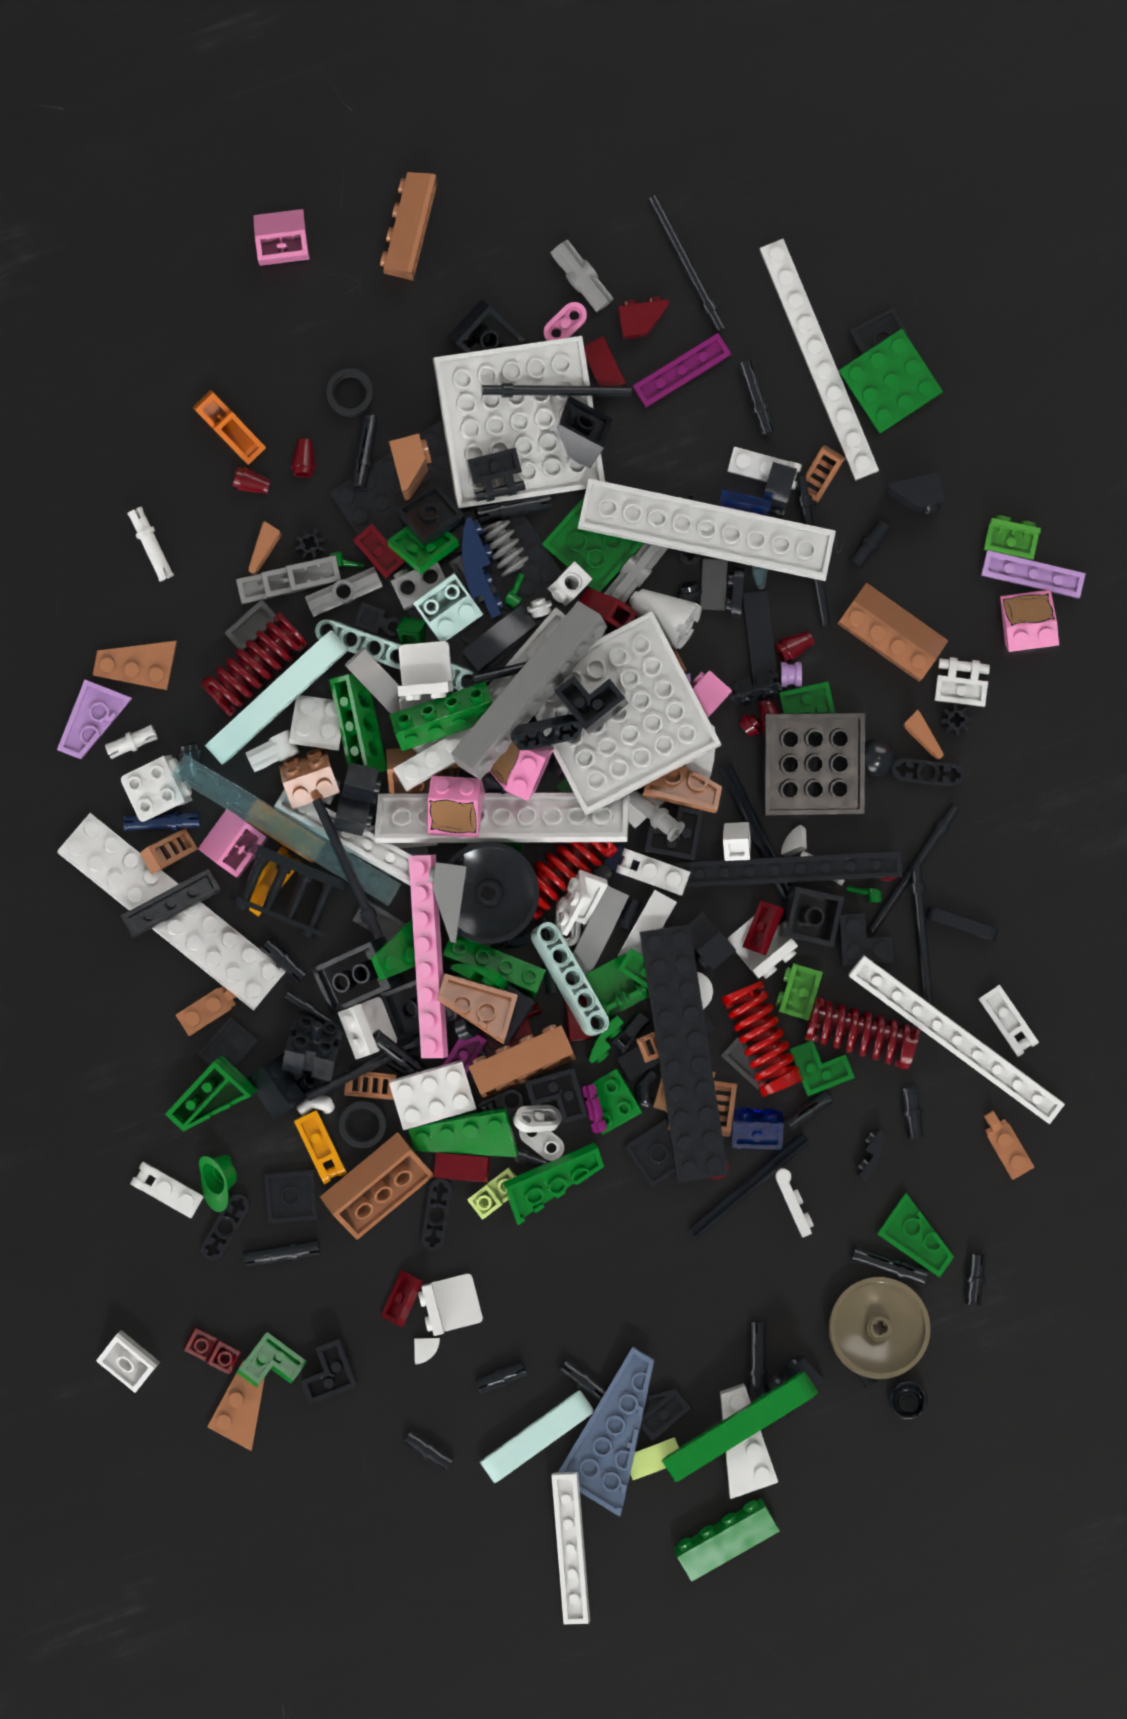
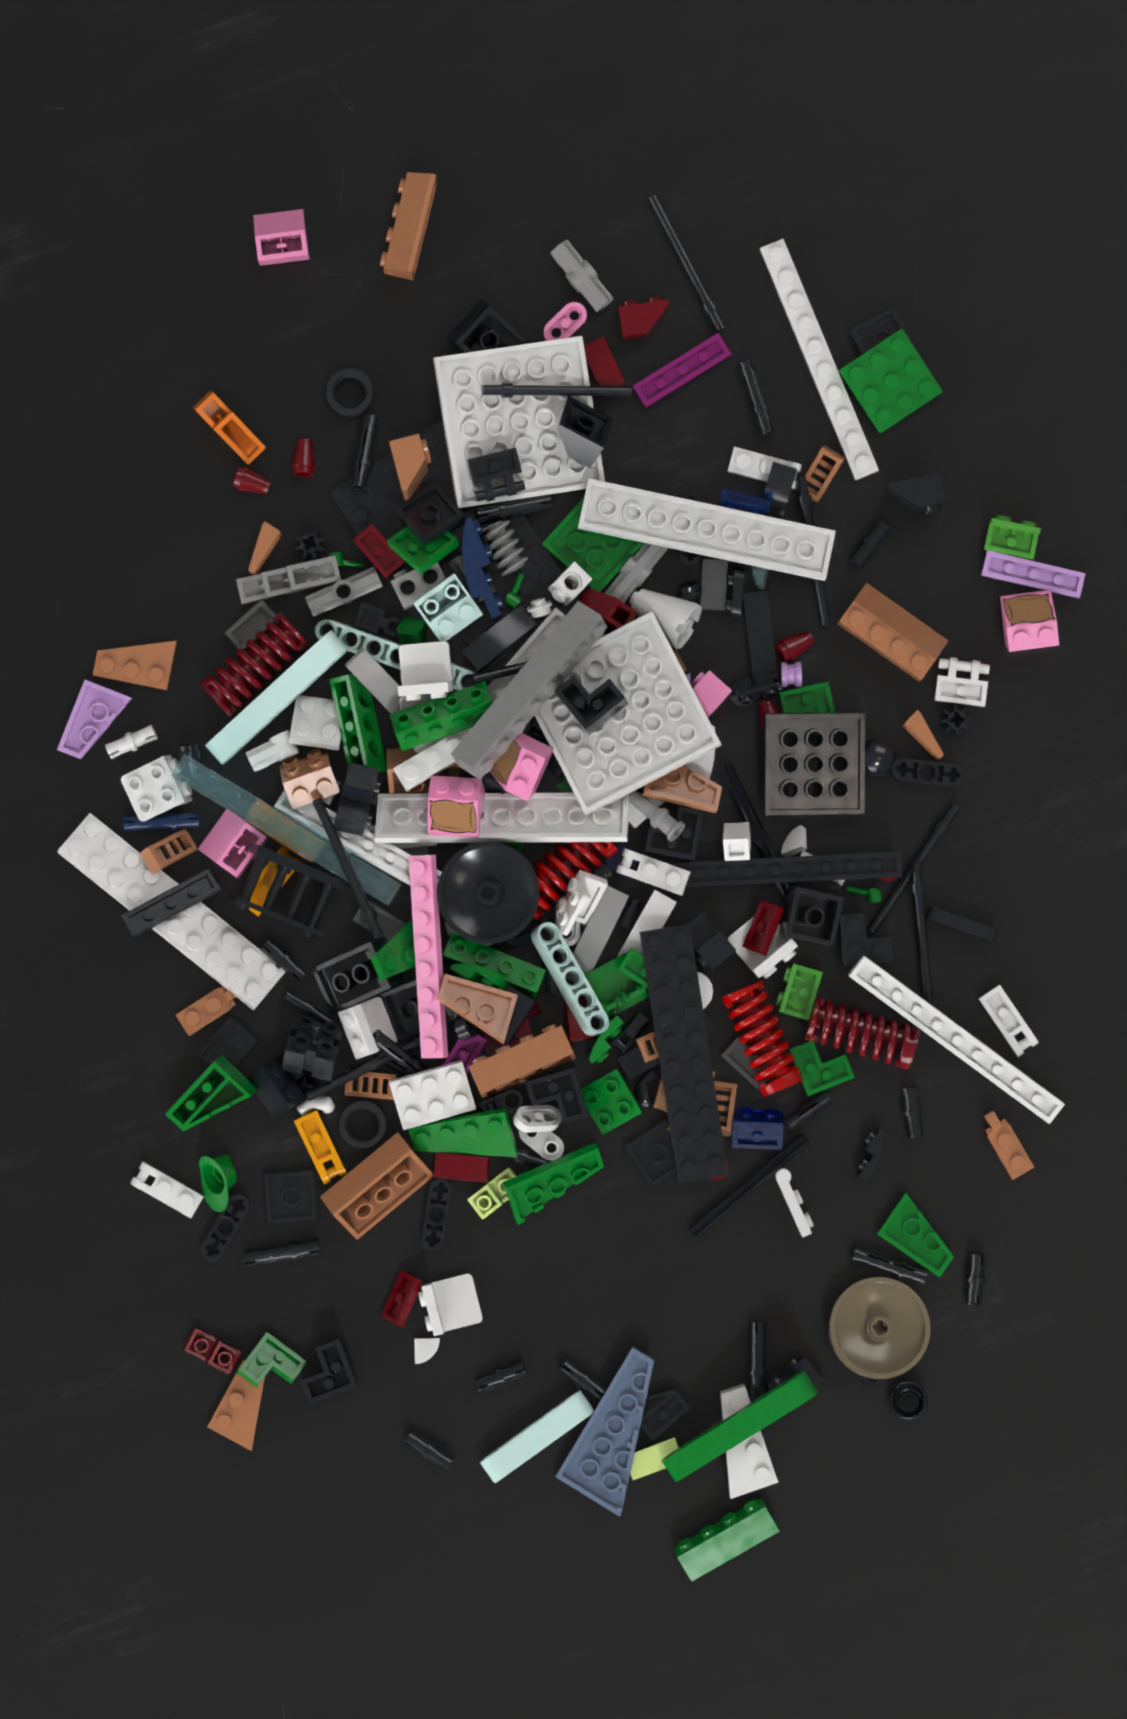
white slope [96,1330,160,1393] -> none
white pin [127,507,174,582] -> none
light grey slope [428,862,466,943] -> none
black beam [511,714,582,751] -> none
white plate [552,1472,590,1624] -> none
magenta axle [581,1084,607,1133] -> none
dark red plate [738,713,761,737] -> none

